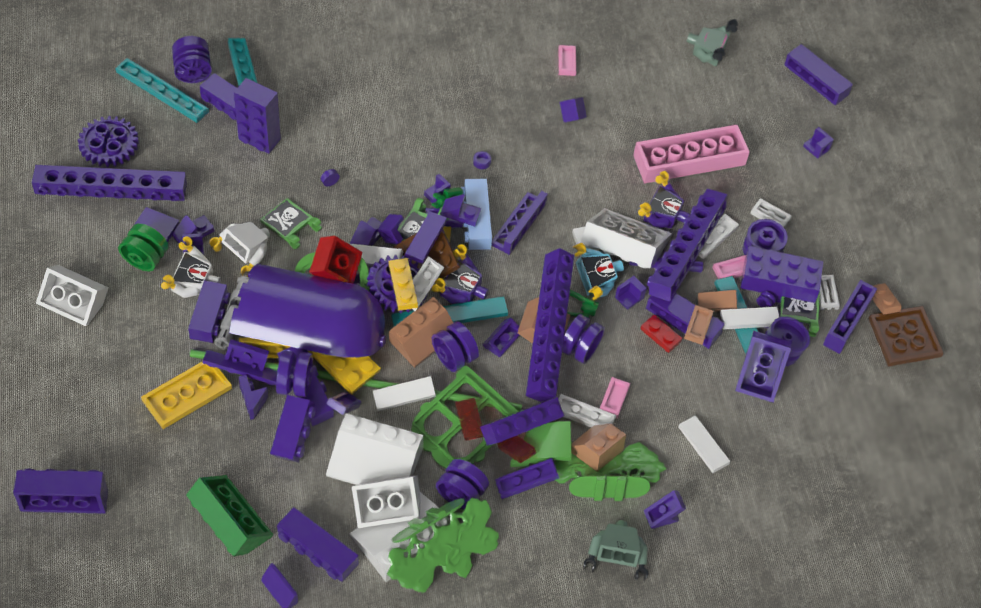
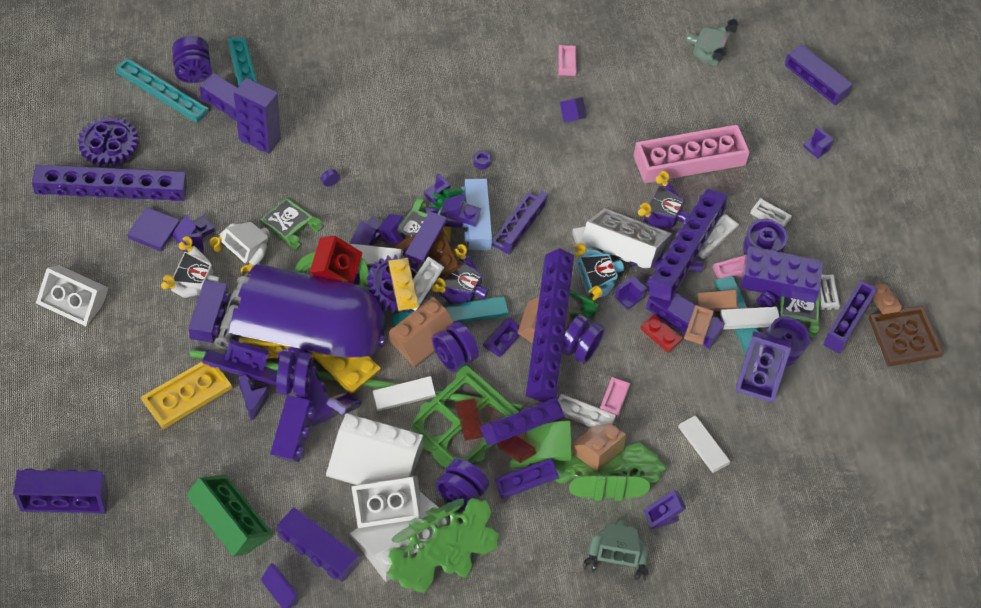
green wheel [118,223,169,272] -> none

